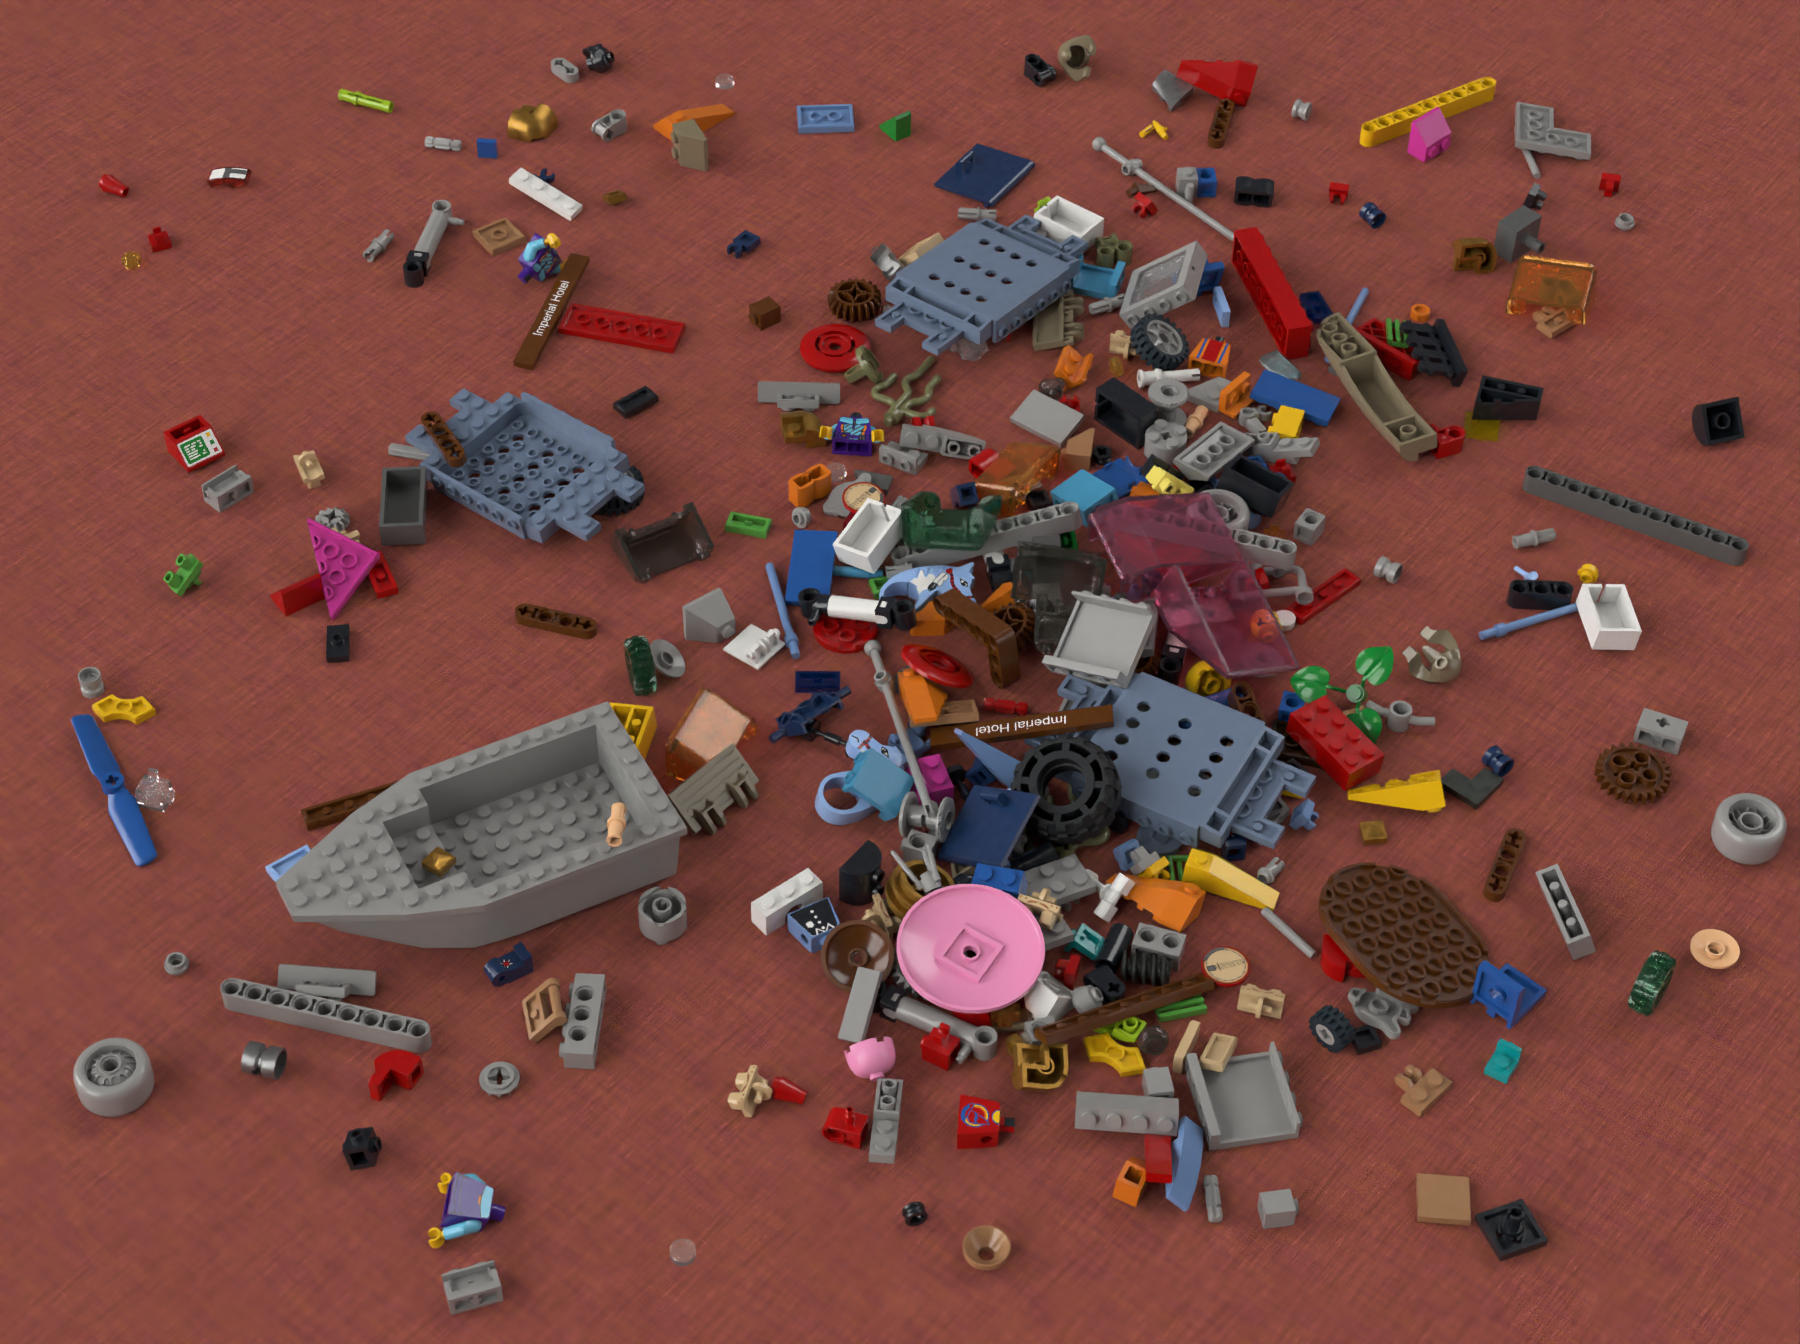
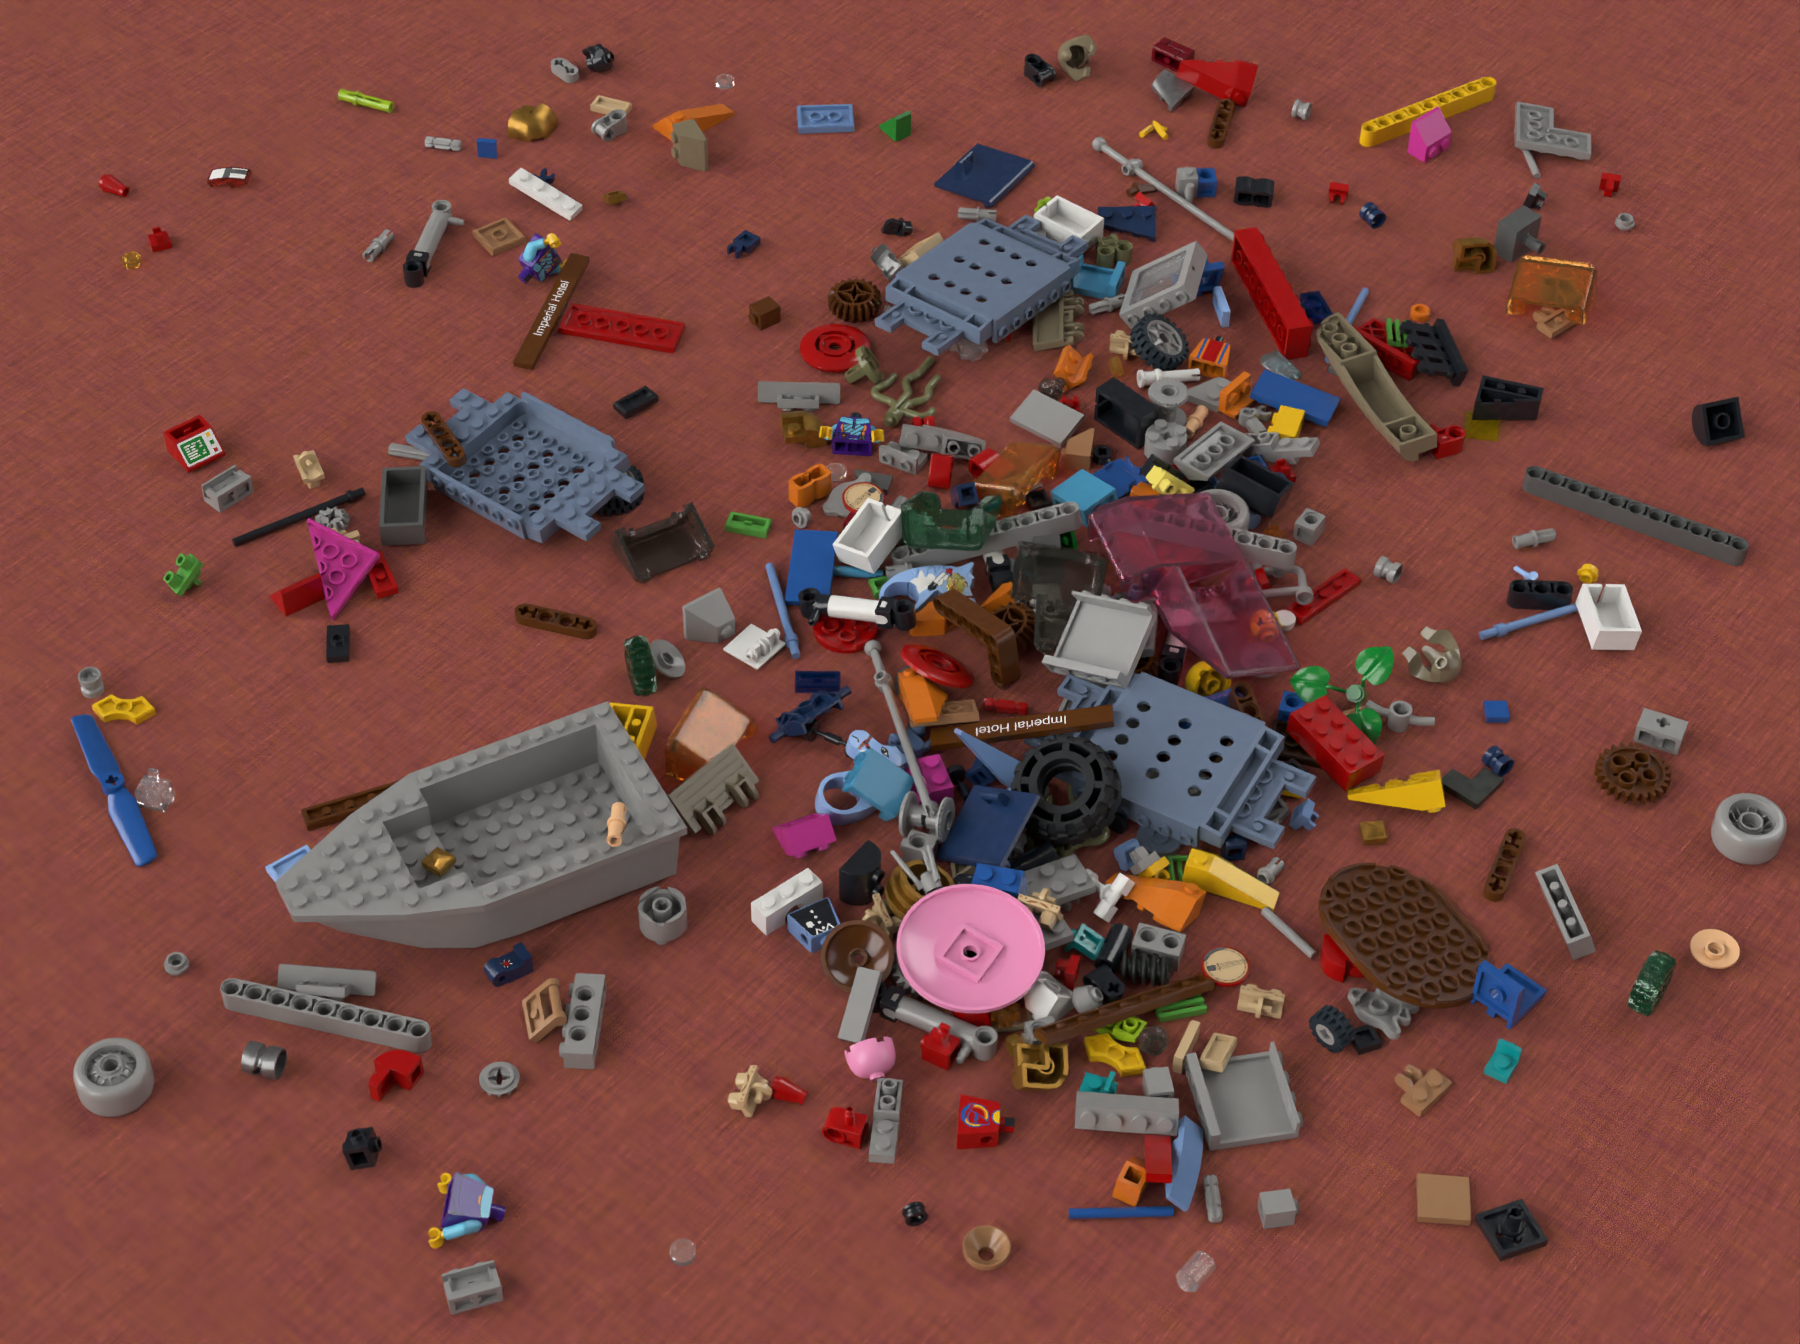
none -> black bar [232,487,366,547]
none -> tan tile [590,95,632,116]
none -> dark pink slope [772,813,836,858]
none -> black piece [881,218,913,236]
none -> red piece [928,453,954,490]
none -> clear yellow plate [947,573,965,593]
none -> blue bar [1068,1206,1174,1219]
none -> teal bracket [1079,1071,1119,1094]
none -> dark blue wing [1098,206,1156,242]
none -> dark red brick [1151,37,1195,72]
none -> clear brick [1176,1251,1216,1292]
none -> blue tile [1483,701,1510,723]

